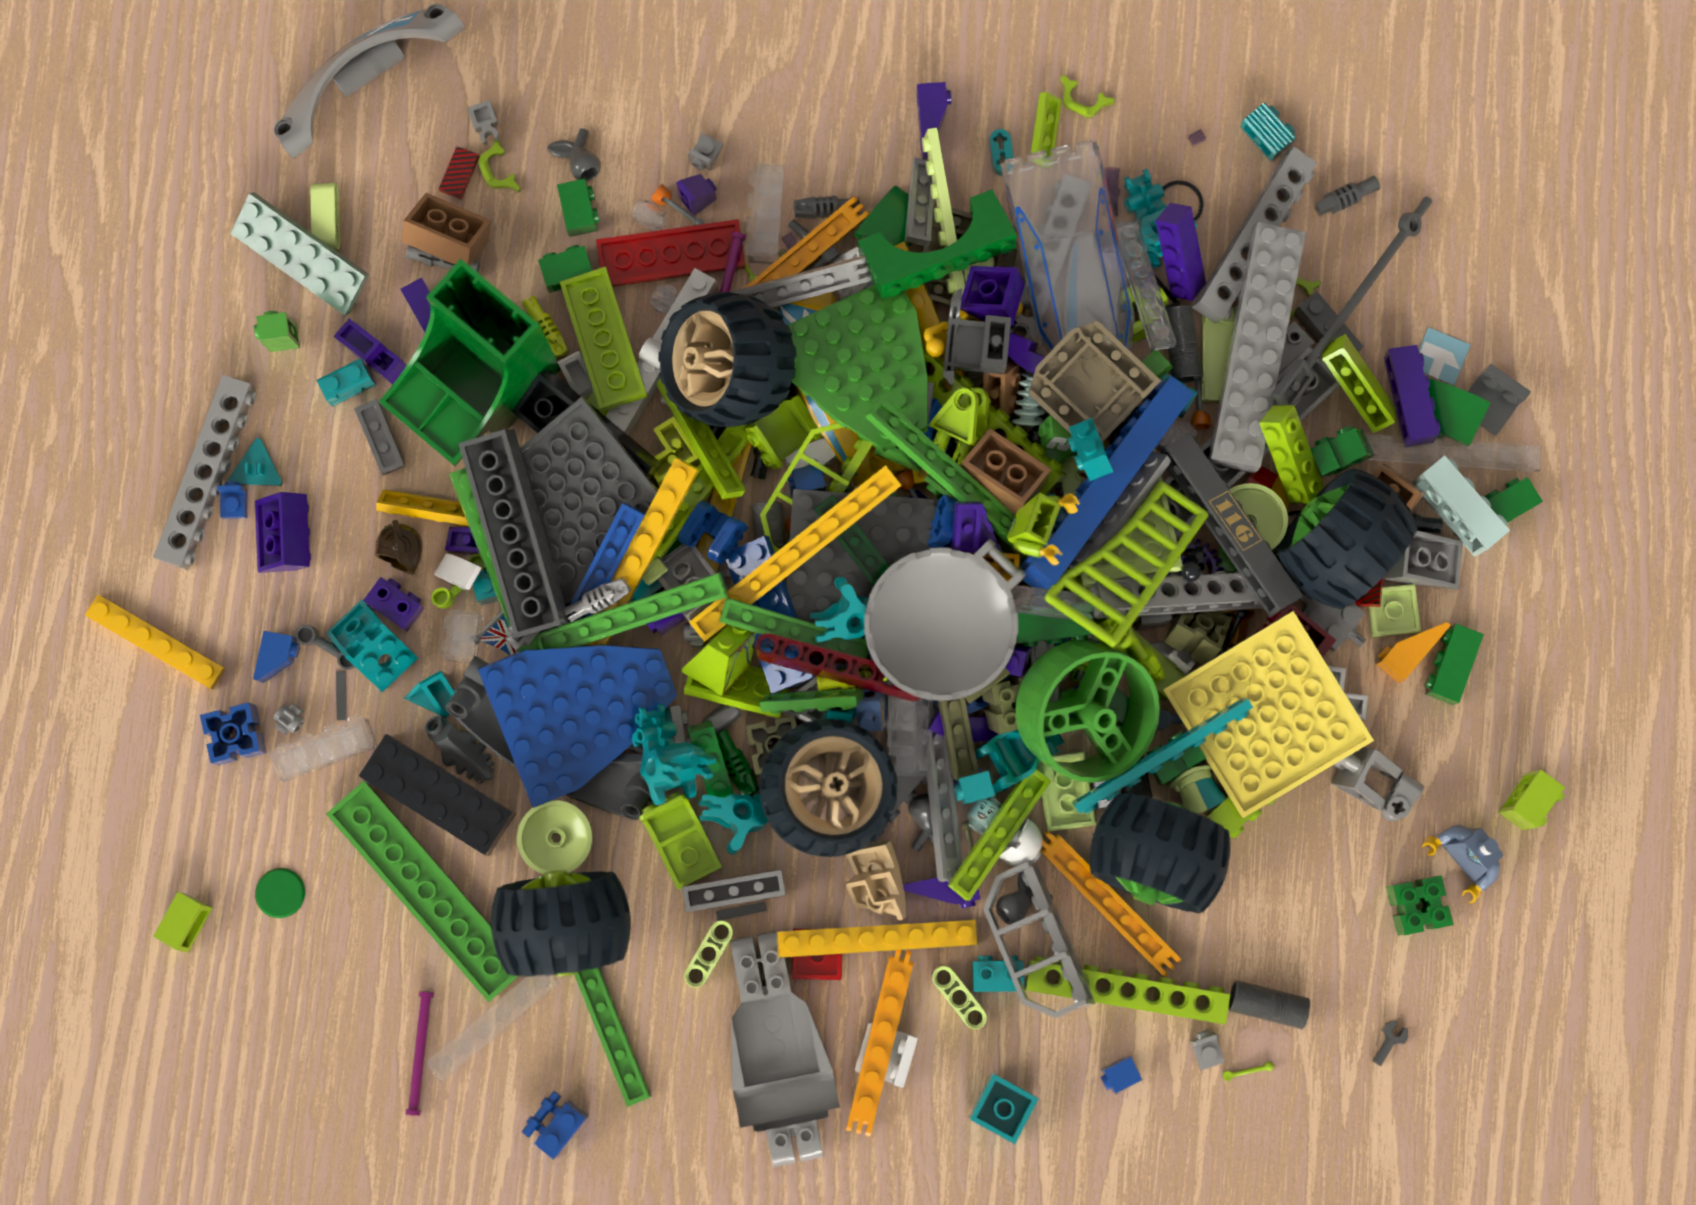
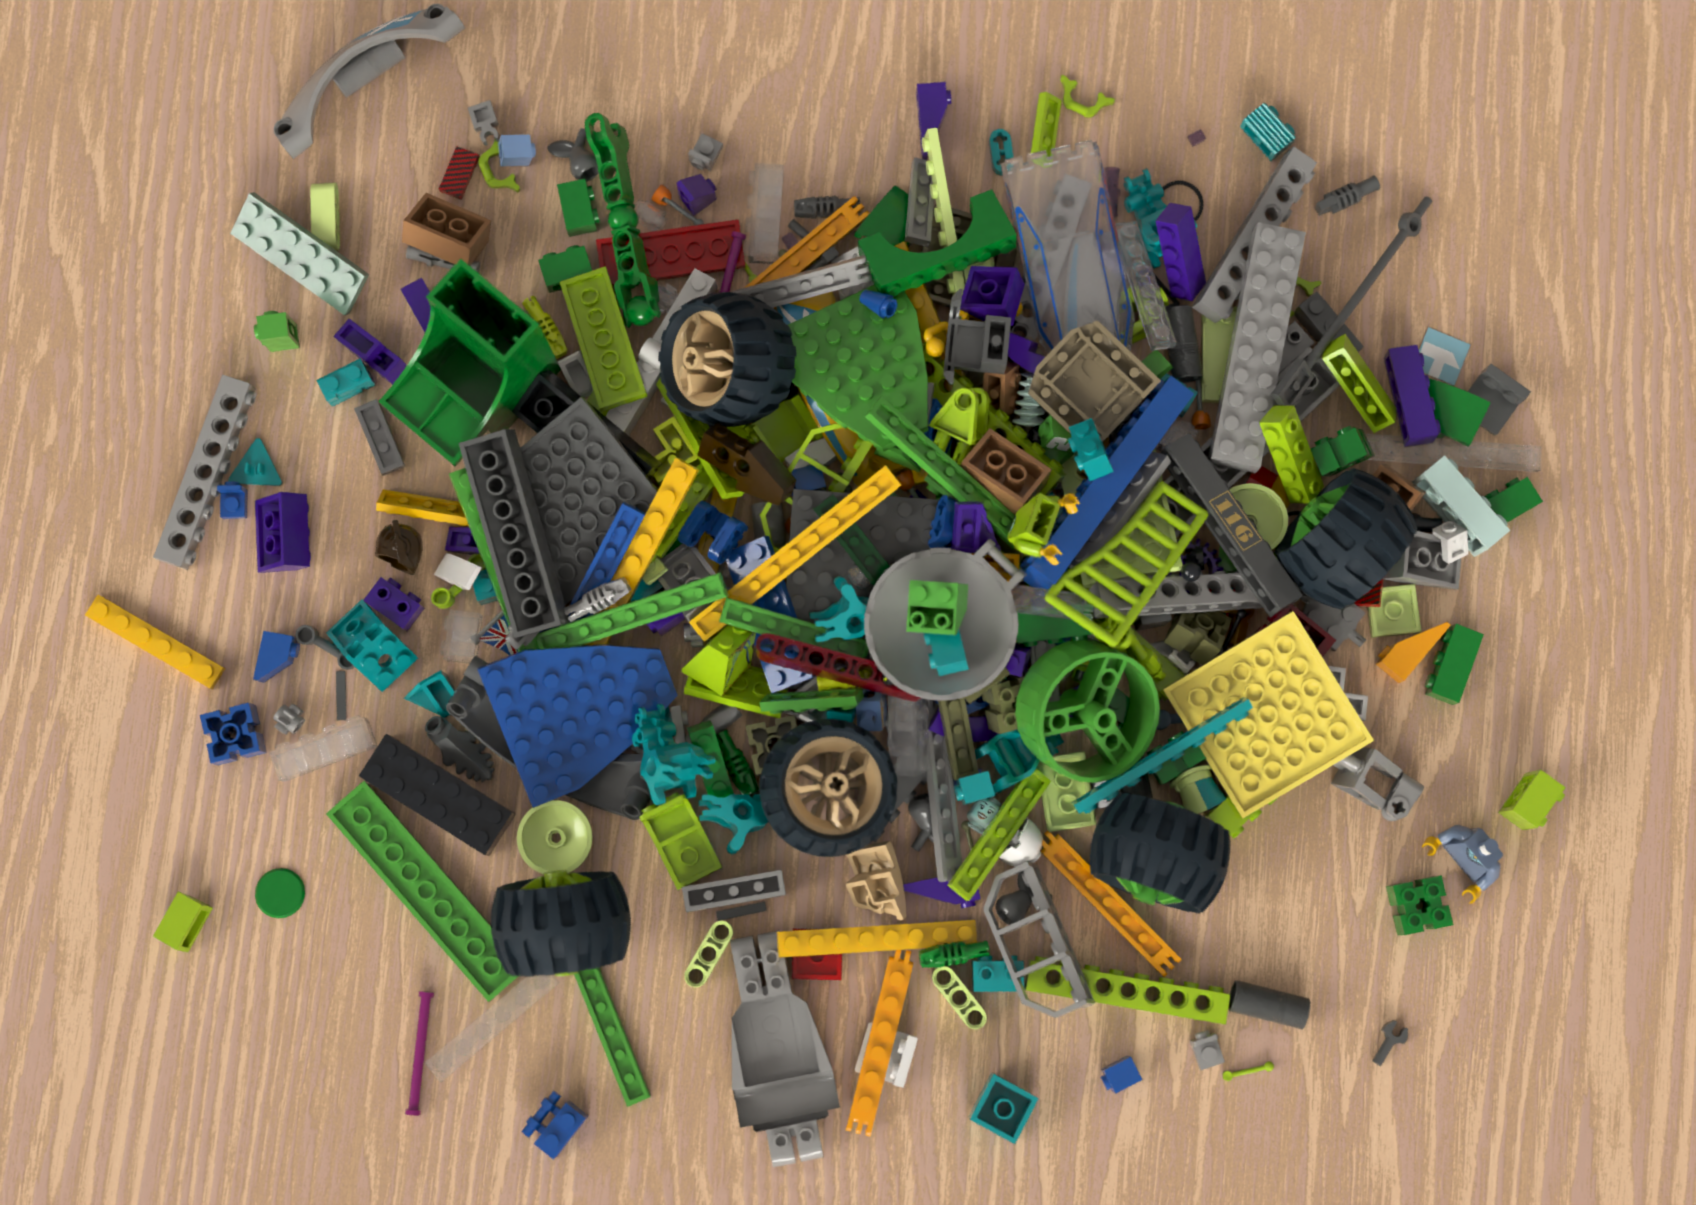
none -> light blue brick [498,135,536,166]
none -> green piece [585,113,661,328]
none -> dark brown brick [697,422,797,506]
none -> clear tile [847,565,870,590]
none -> blue cone [859,289,897,318]
none -> bright green slope [906,580,969,635]
none -> green hinge [919,940,990,968]
none -> teal brick [923,629,969,676]
none -> white bracket [1432,521,1468,564]

